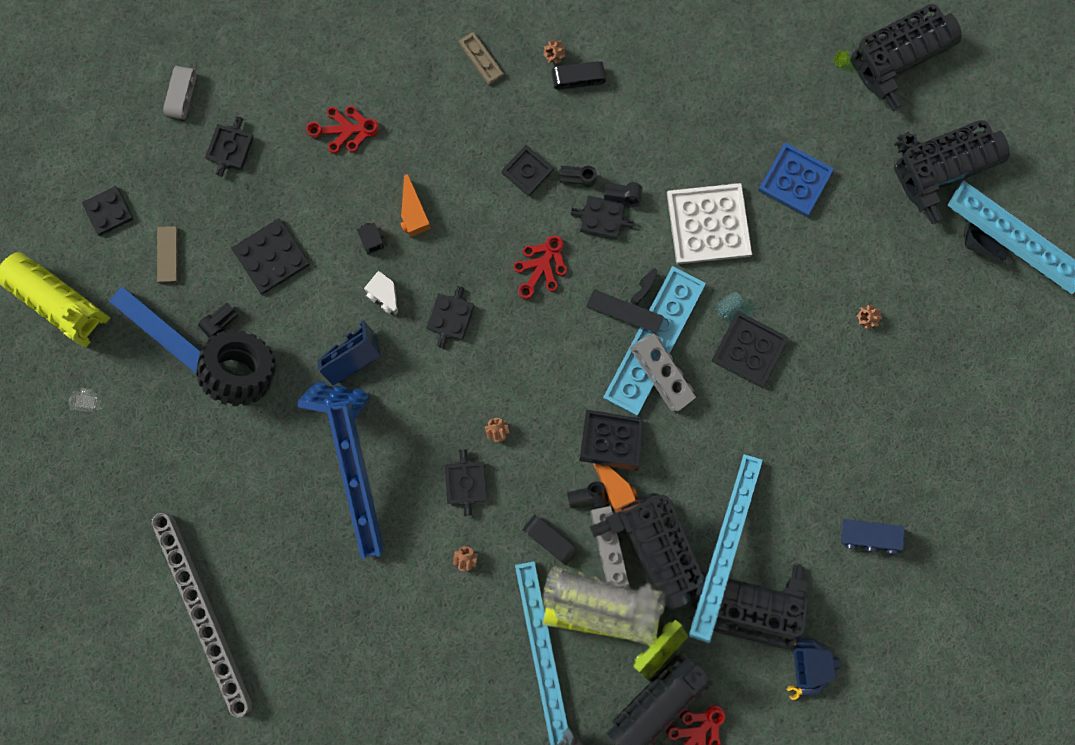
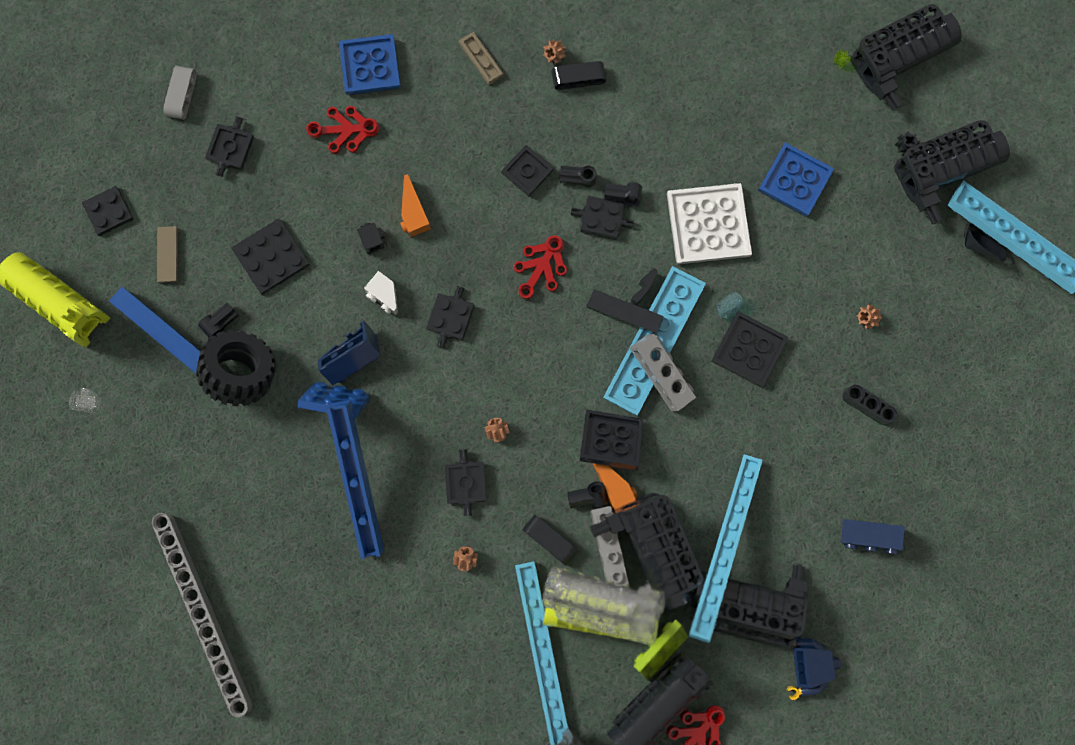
none -> blue plate [339,34,401,95]
none -> black beam [842,385,898,425]

